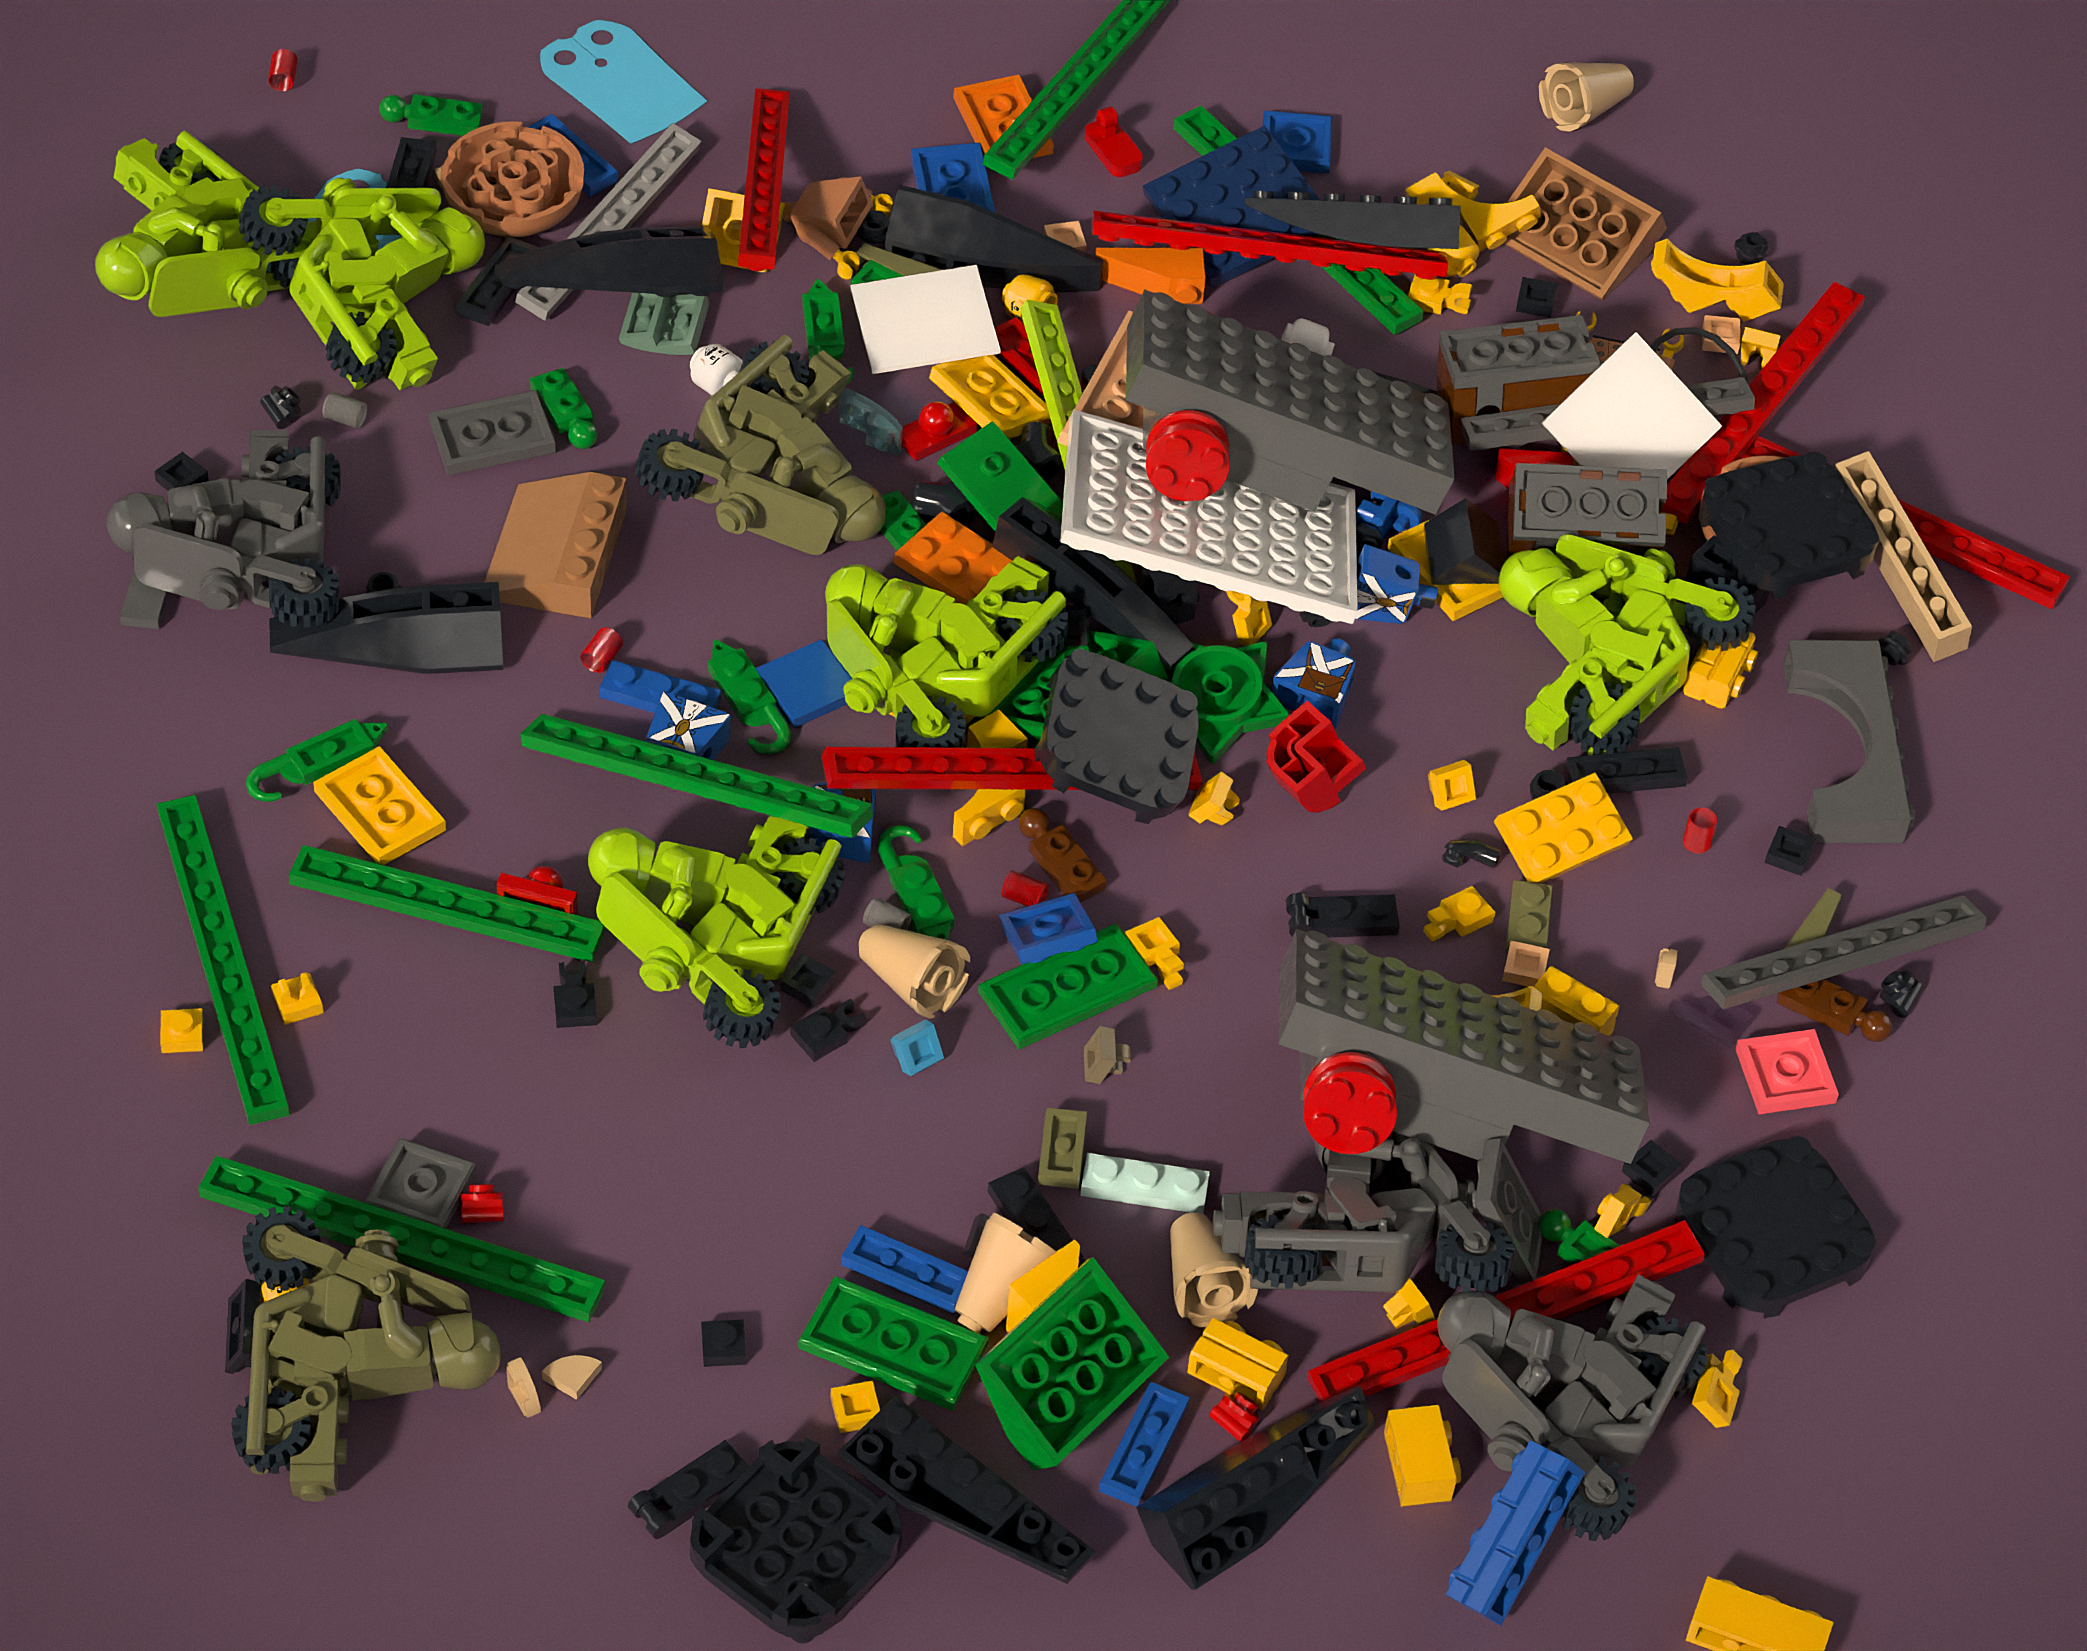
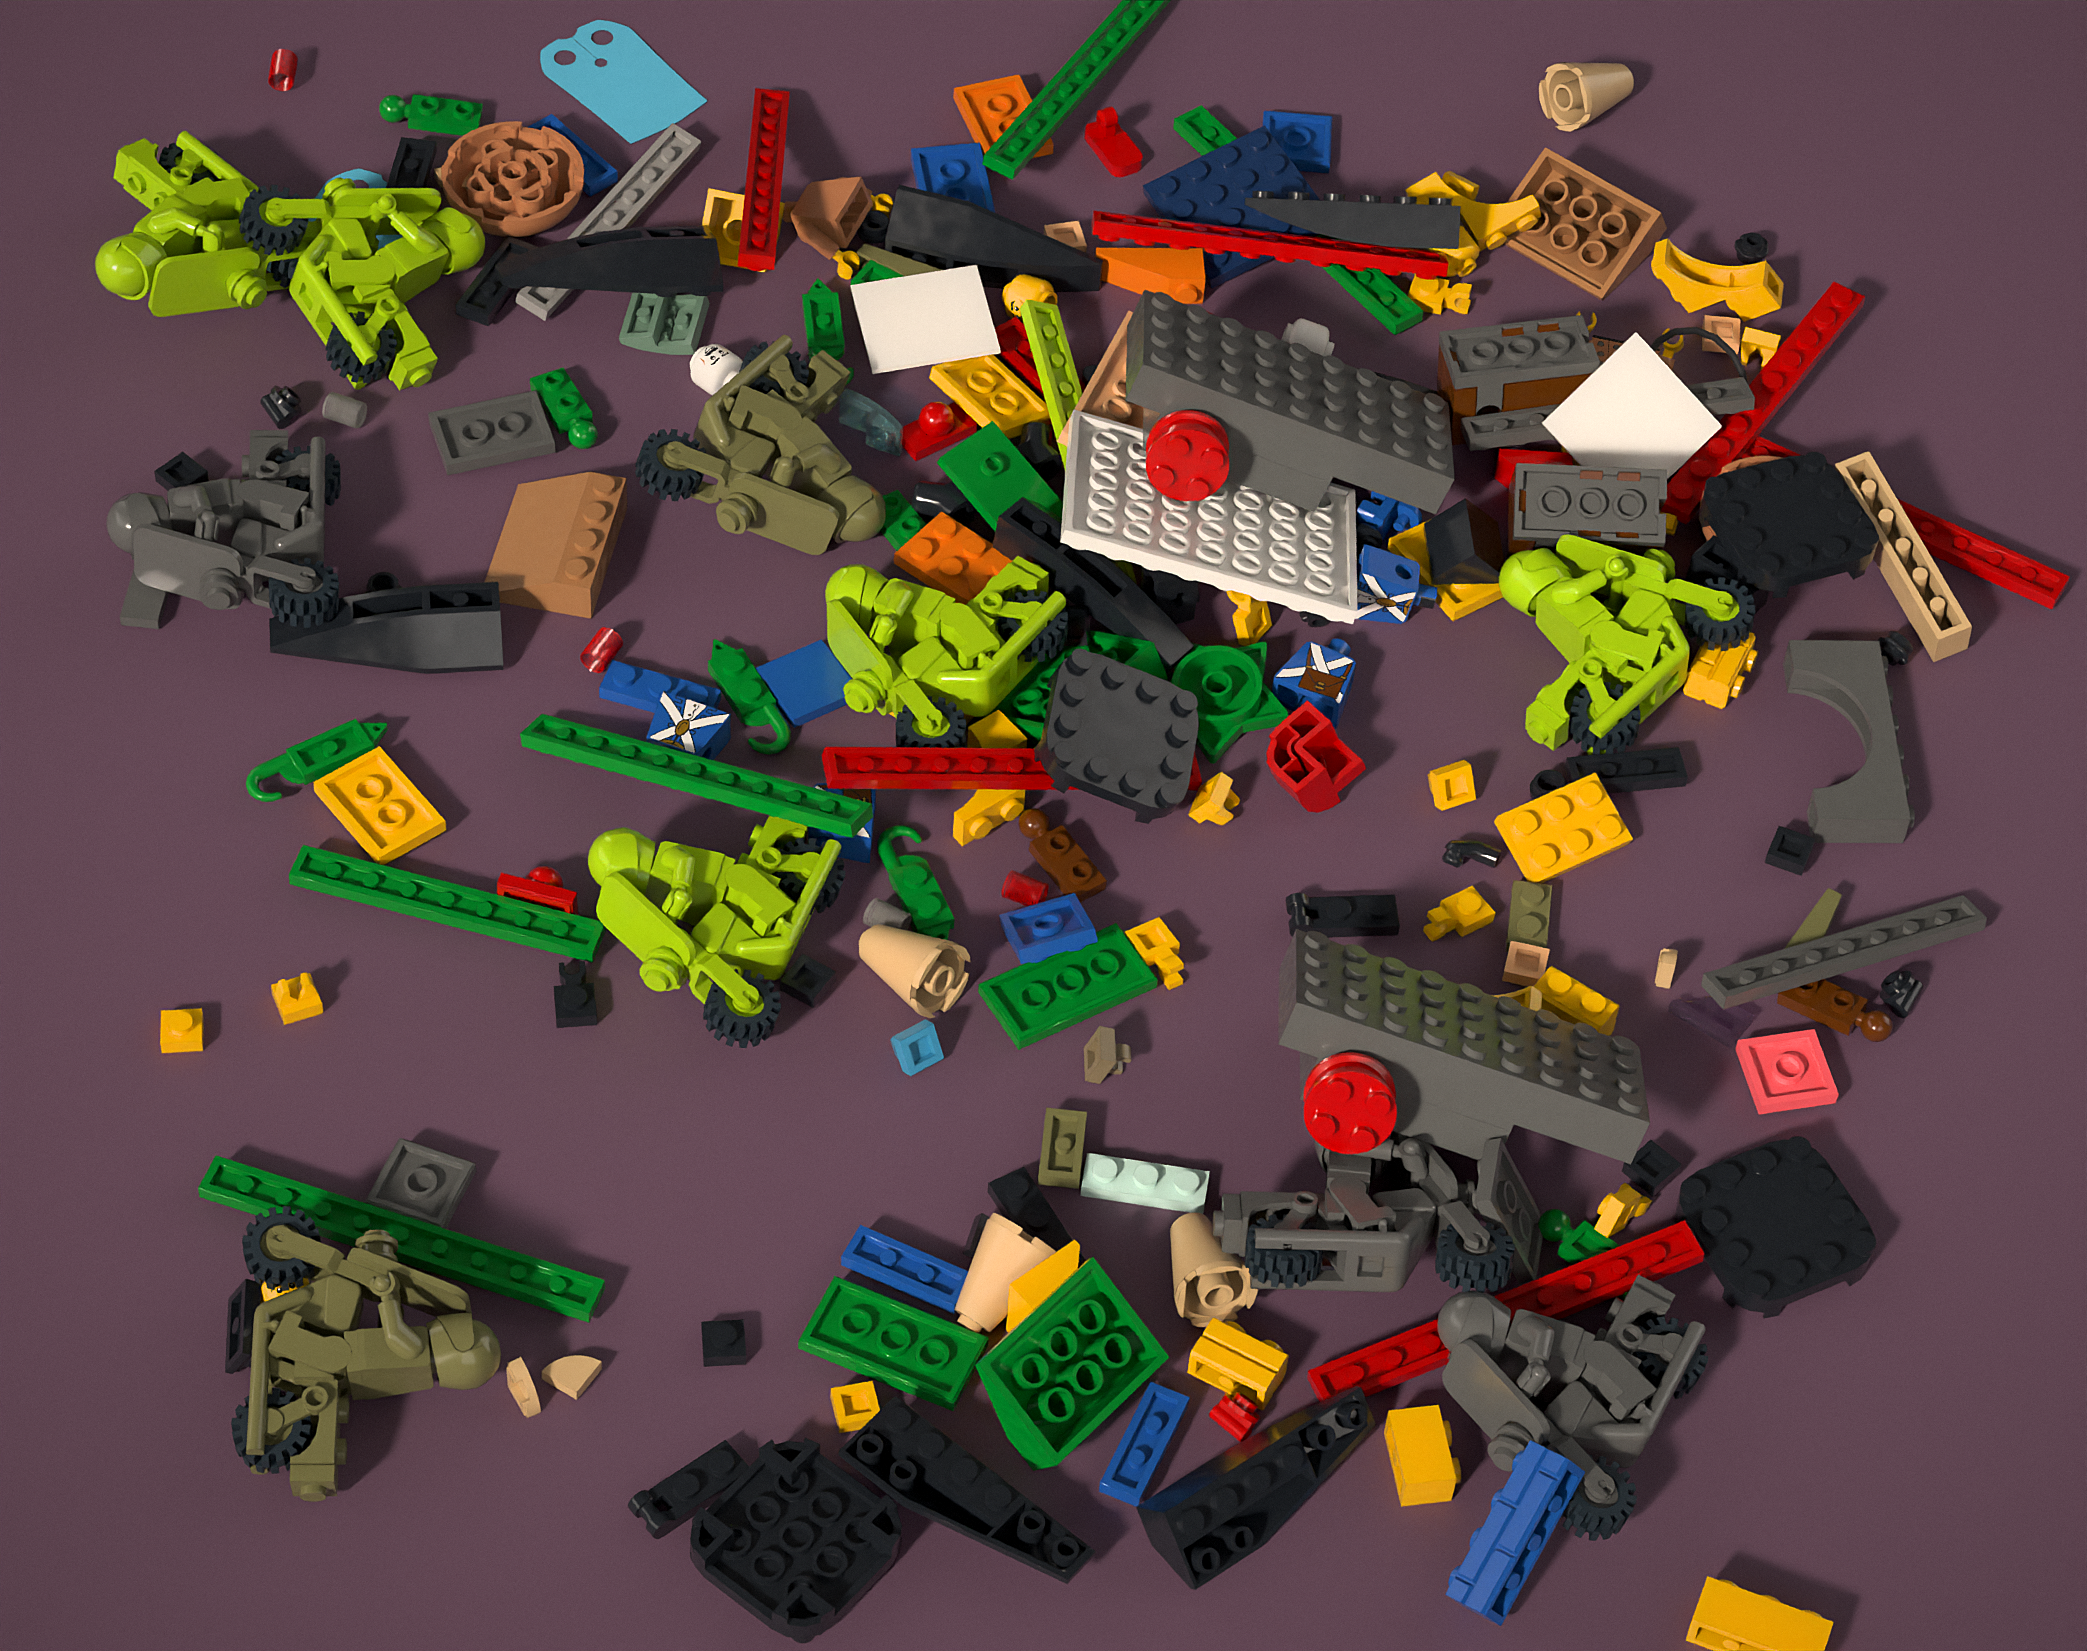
green plate [156,795,290,1125] -> none
red plate [461,1184,504,1223] -> none
black plate [790,998,866,1062] -> none
yellow tile [1383,1278,1435,1329] -> none
black plate [1516,277,1558,318] -> none
red piece [1683,807,1718,853] -> none
yellow plate [1692,1350,1743,1428] -> none

